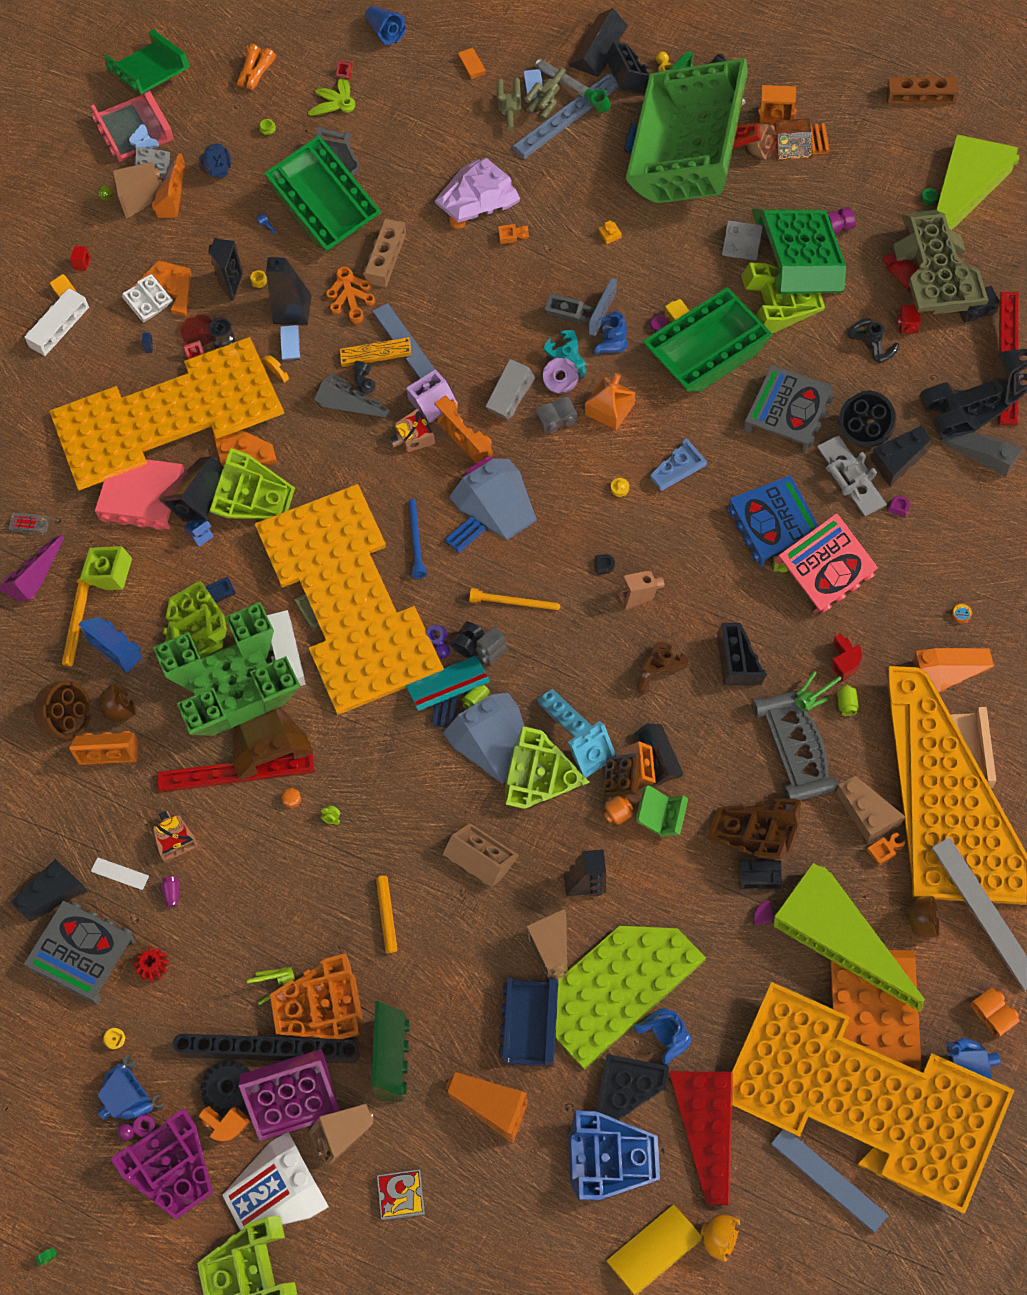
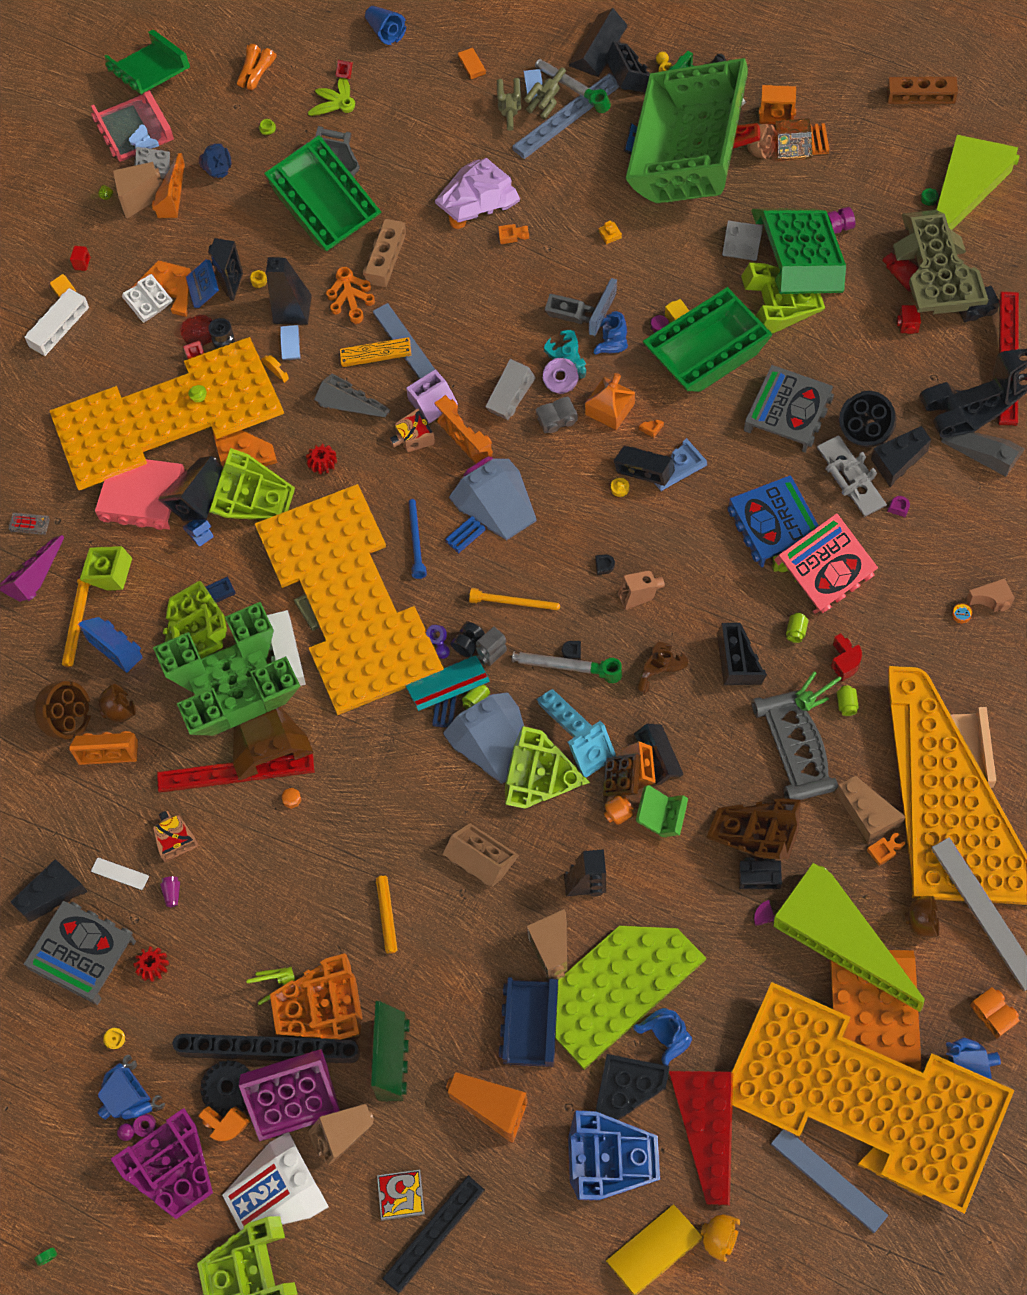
dark blue tile [142,332,153,353] -> none
blue hand [257,214,277,234] -> none
lime plate [321,806,340,825] -> none
black arm [352,361,375,394] -> none
black piece [848,318,899,363] -> none
orange wedge [913,648,994,693] -> none
none -> blue tile [186,259,219,308]
none -> lime plate [188,385,207,402]
none -> red gear [306,443,337,475]
none -> black tile [382,1175,485,1294]
none -> flat silver piece [512,651,622,683]
none -> black tile [562,641,581,660]
none -> black brick [614,445,675,486]
none -> orange tile [639,420,664,438]
none -> lime brick [786,613,809,643]
none -> nougat arch [966,578,1015,612]

